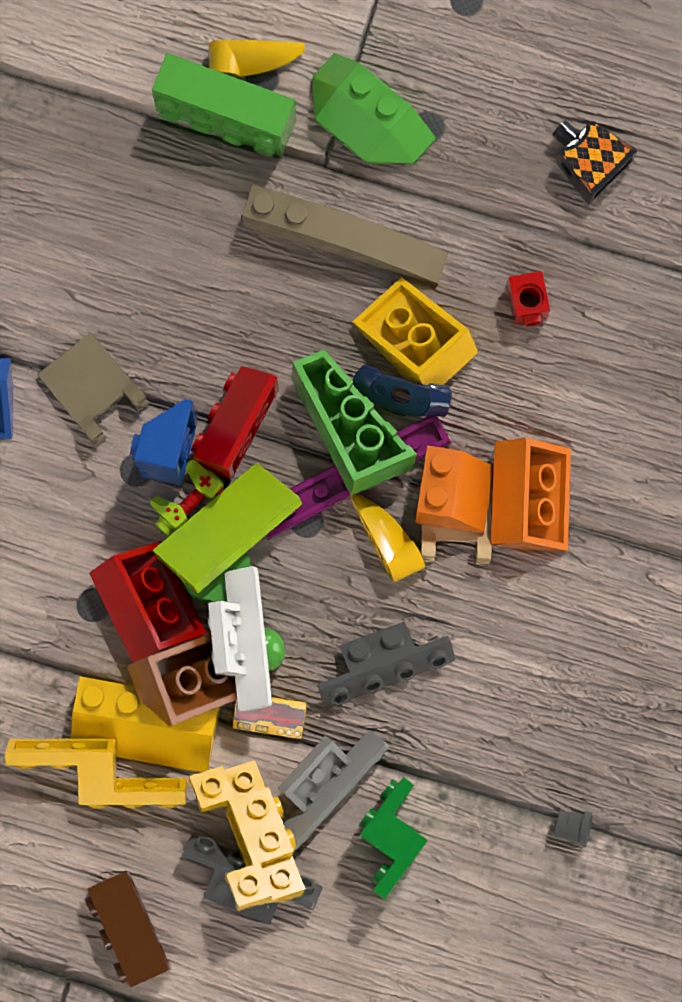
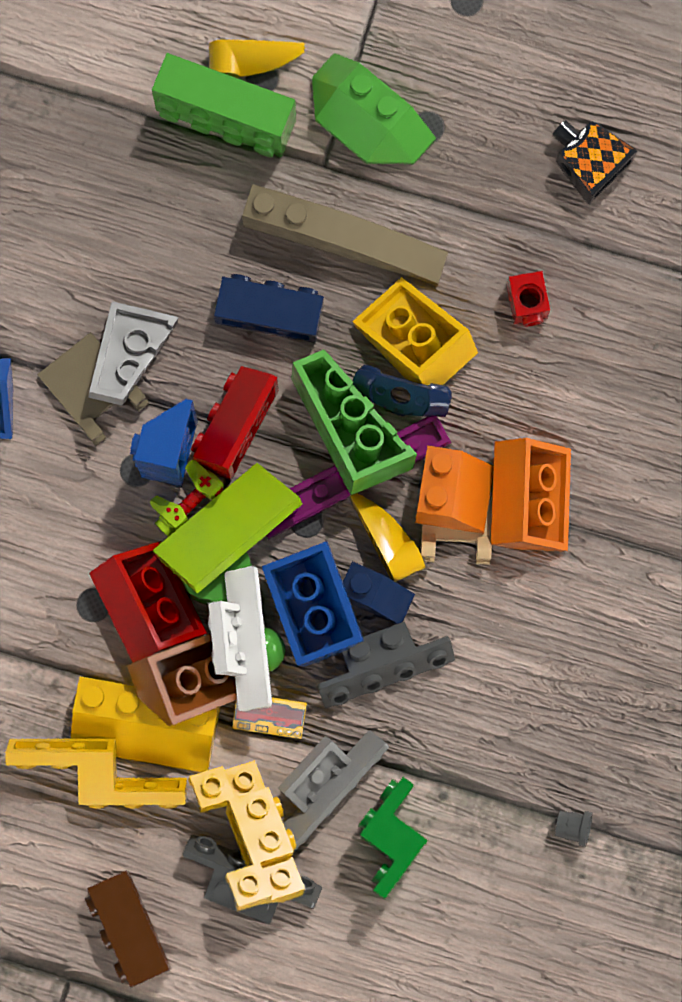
none -> light grey wing [88,301,179,405]
none -> dark blue brick [214,274,324,343]
none -> blue slope [262,541,364,667]
none -> dark blue slope [343,561,415,624]

